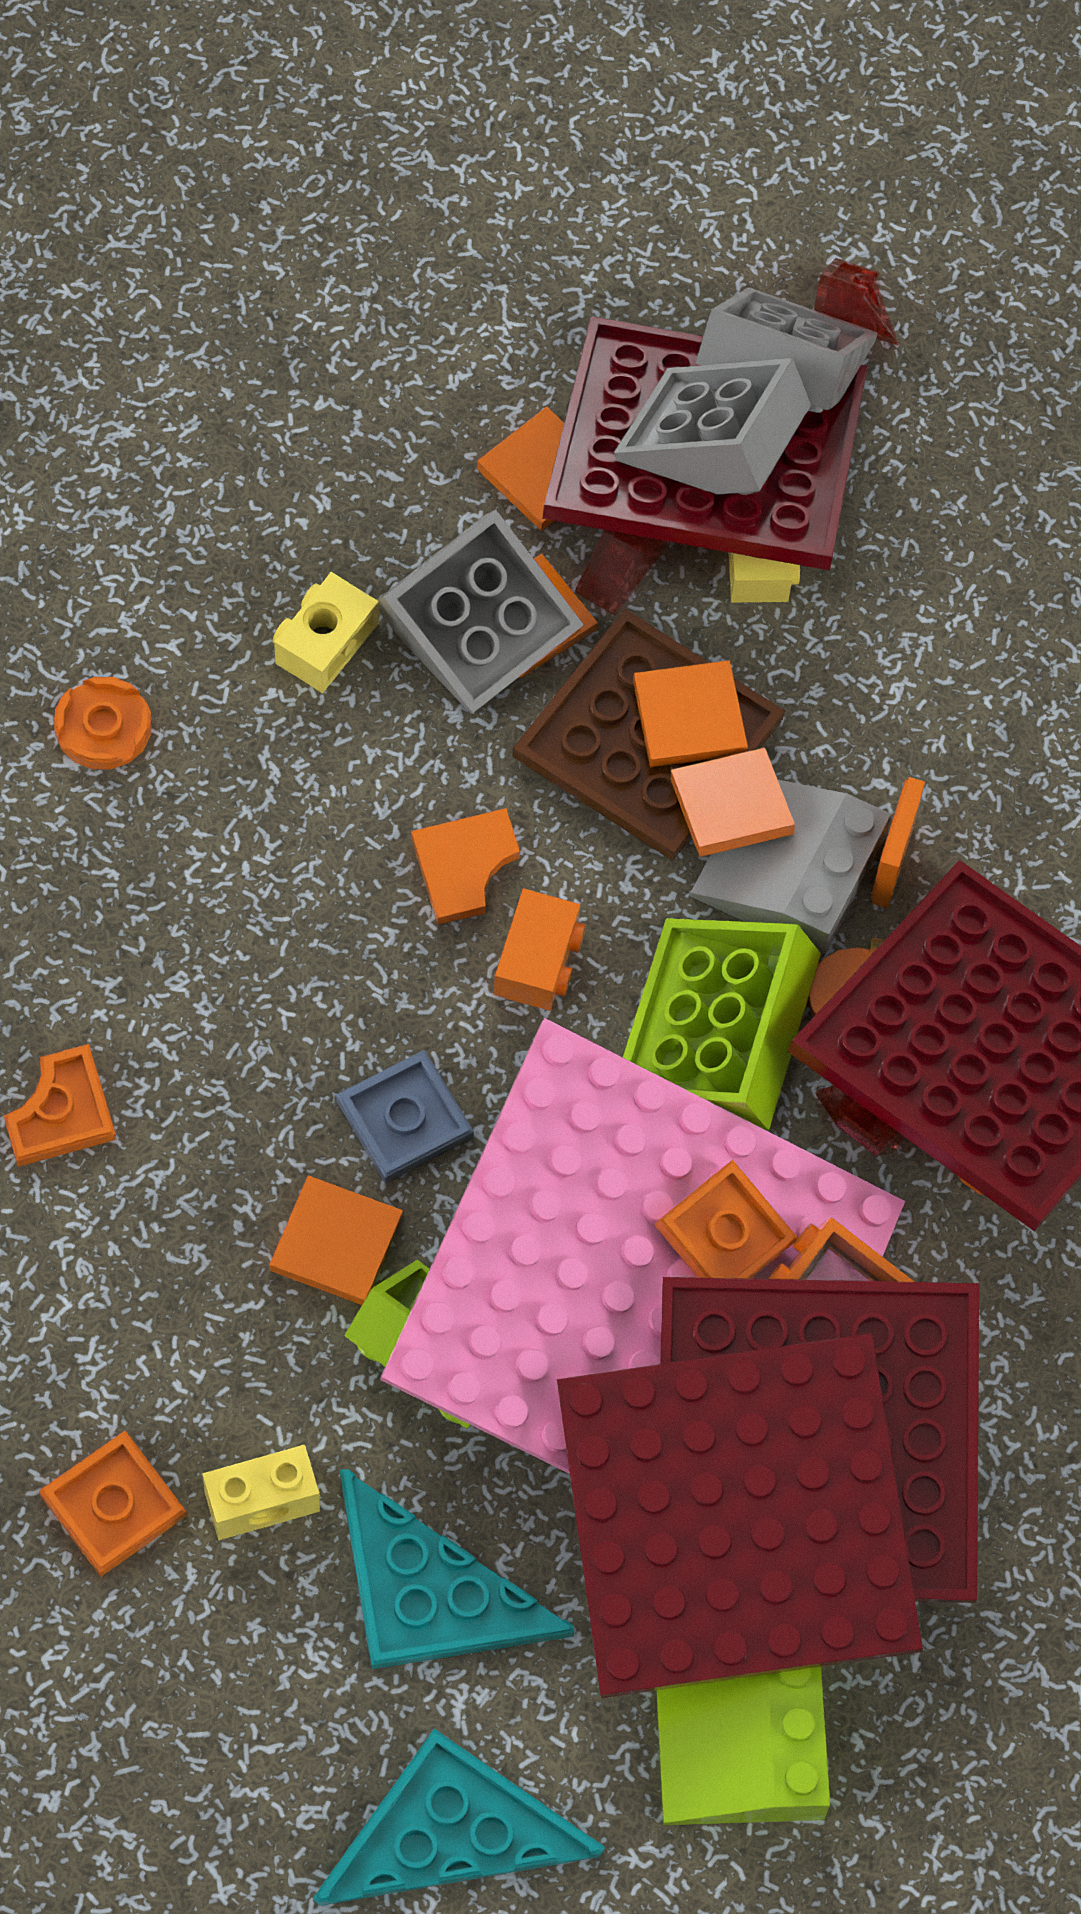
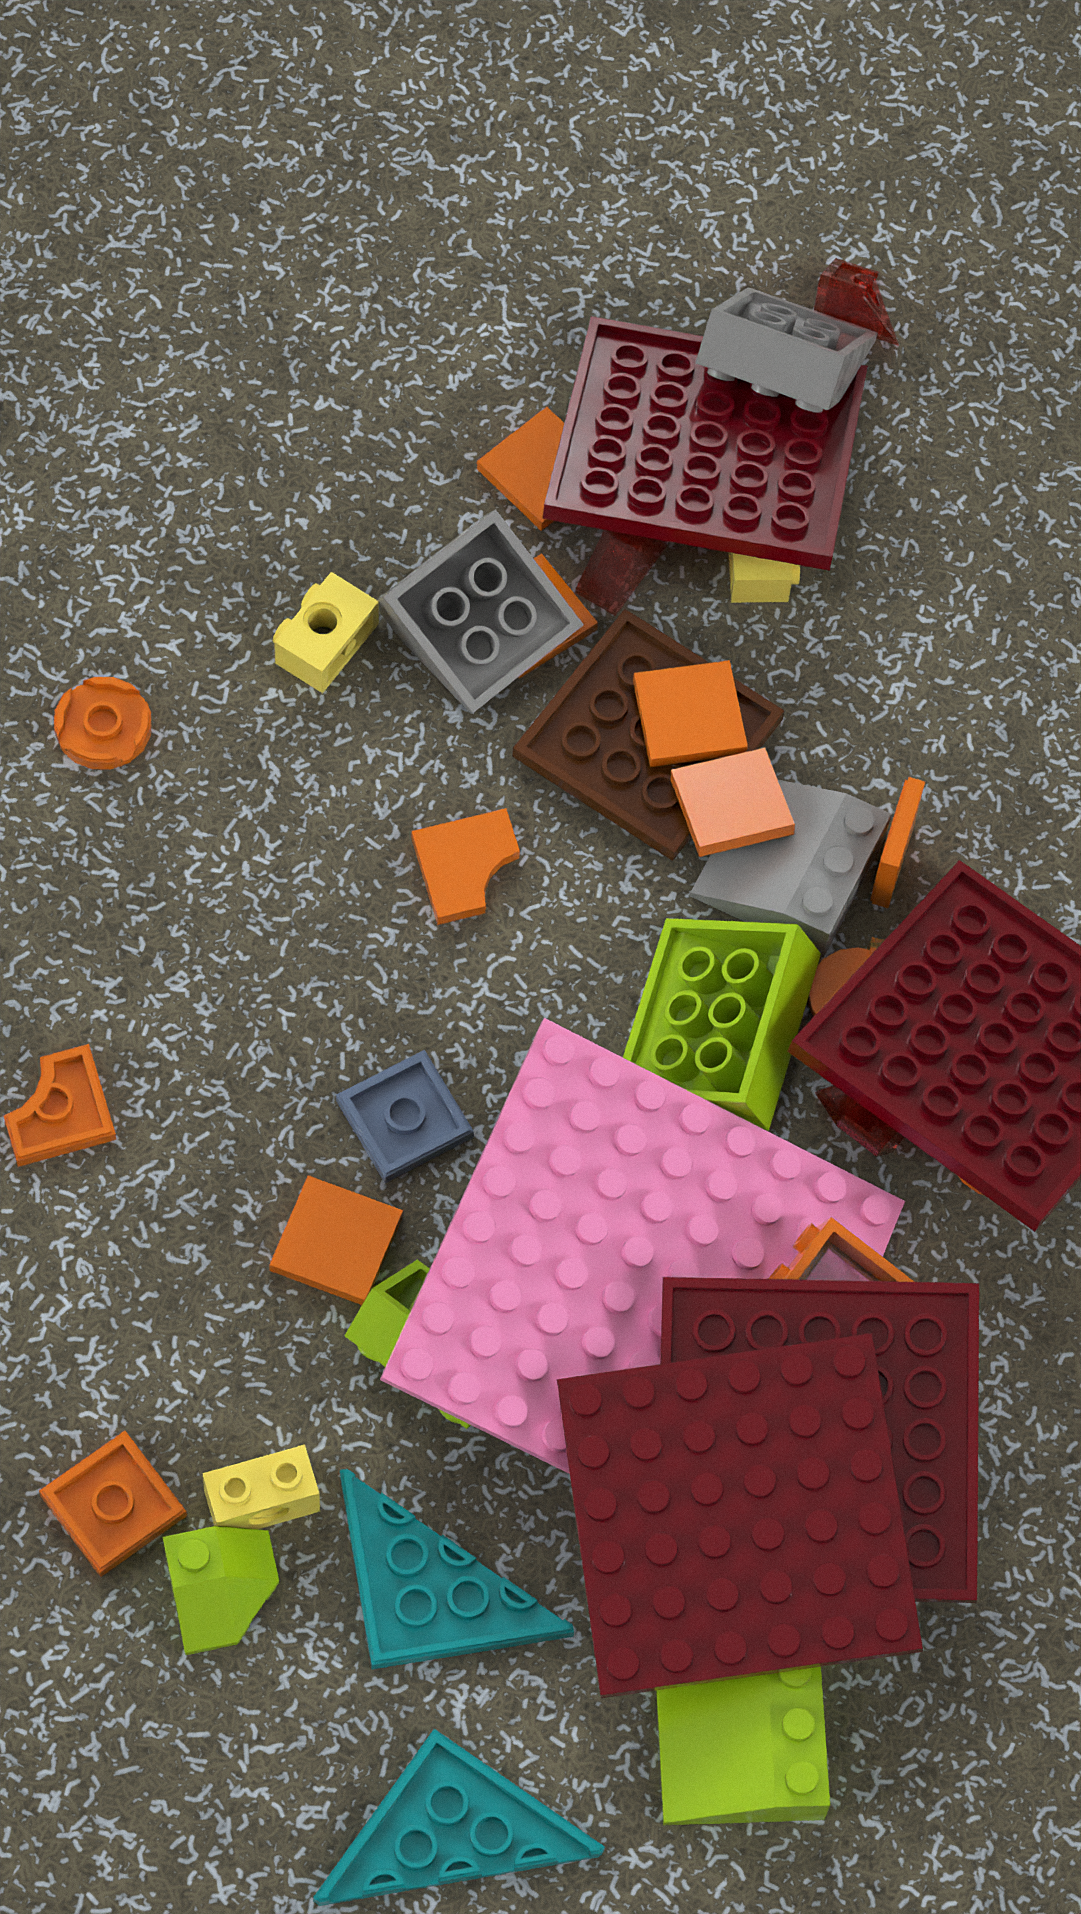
orange brick [494,888,586,1011] -> none
light grey slope [614,358,811,495] -> none
orange tile [654,1159,798,1279] -> none
none -> lime slope [163,1526,279,1655]

